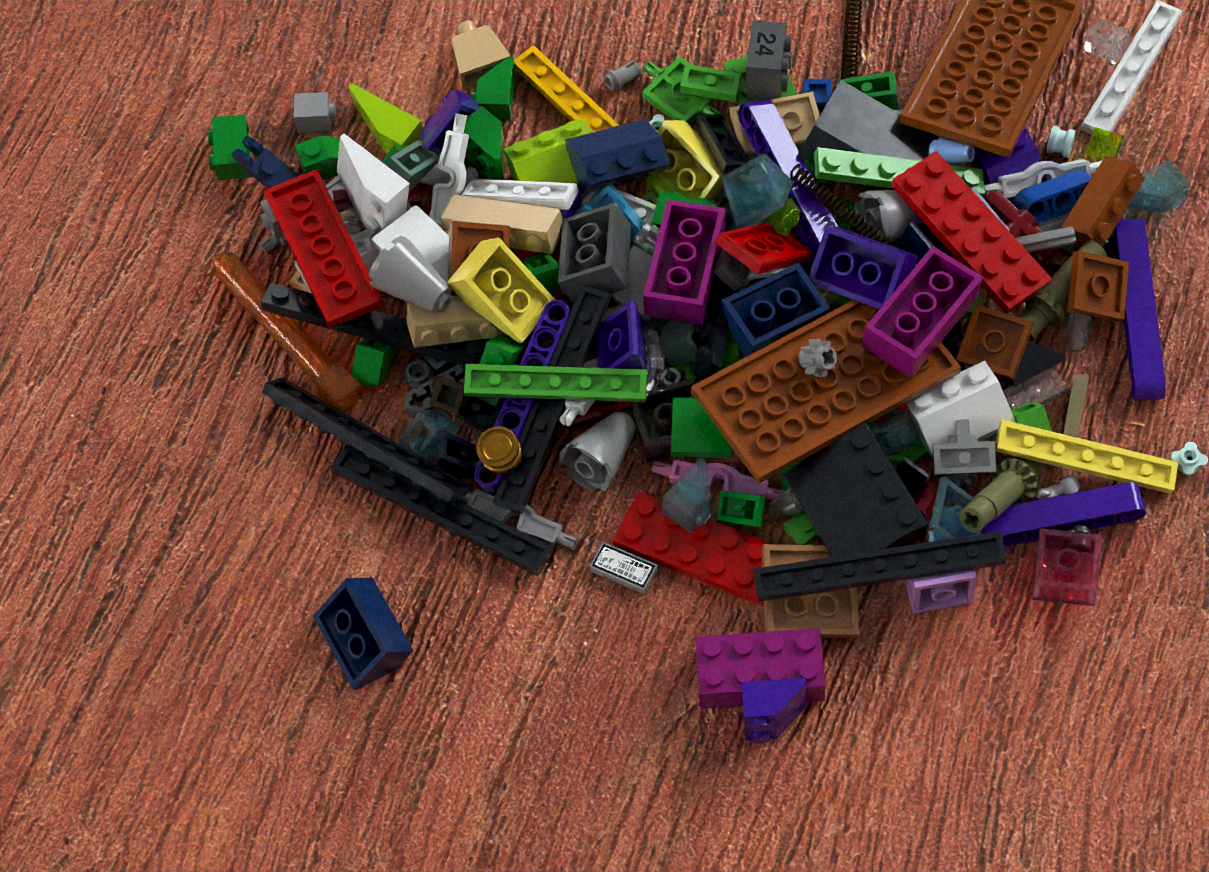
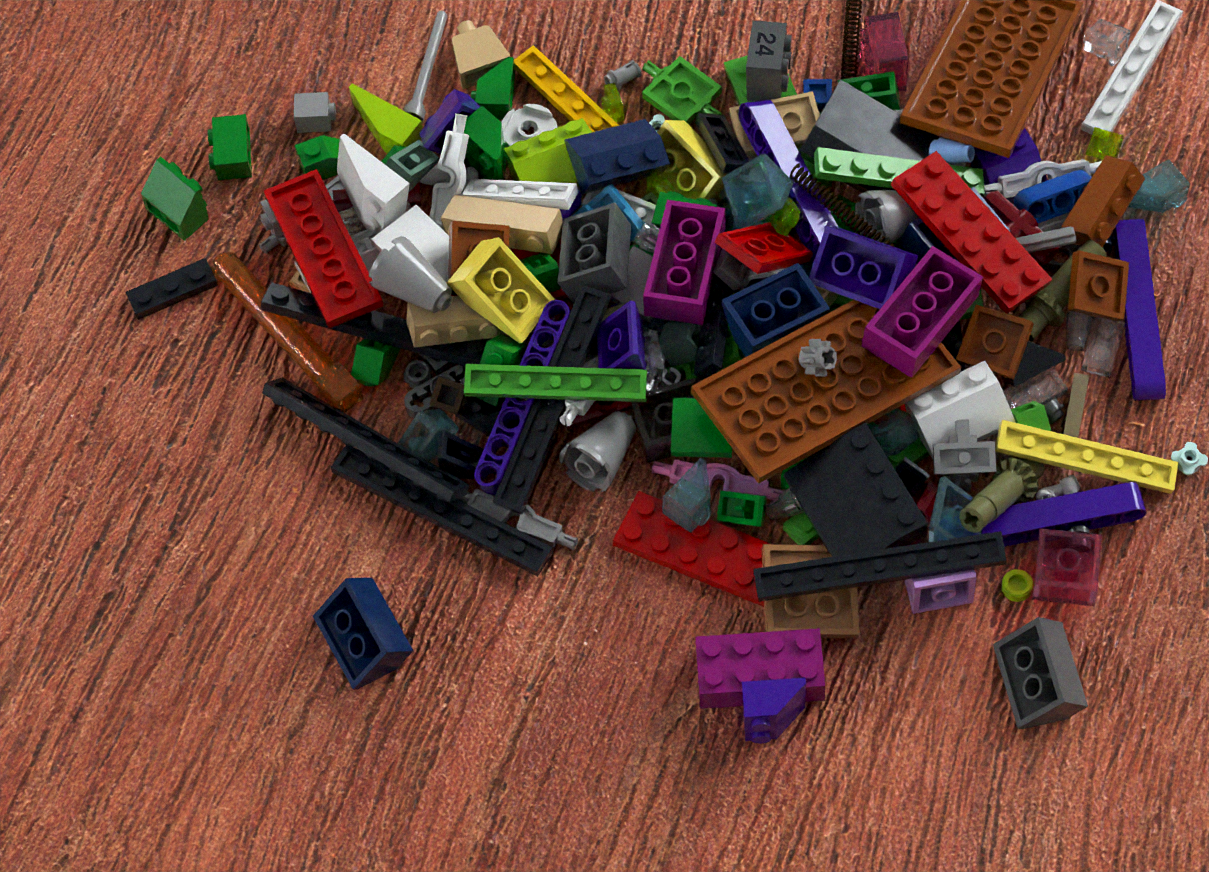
dark blue hinge [232,136,300,189] -> none
pearl gold wheel [476,426,522,474] -> none
tile [589,542,658,595] -> none
bright green plate [680,64,741,103] -> none
light aqua wheel [1046,125,1076,158] -> none
none -> black plate [125,258,218,320]
none -> green slope [141,156,209,241]
none -> light grey piece [403,11,447,123]
none -> white plate [502,104,557,148]
none -> clear neon green plate [601,82,624,123]
none -> clear pink brick [859,12,909,92]
none -> dark grey slope [993,617,1088,729]
none -> lime tile [1002,569,1033,602]
none -> dark grey plate [1044,398,1065,425]
none -> clear plate [1081,317,1125,378]

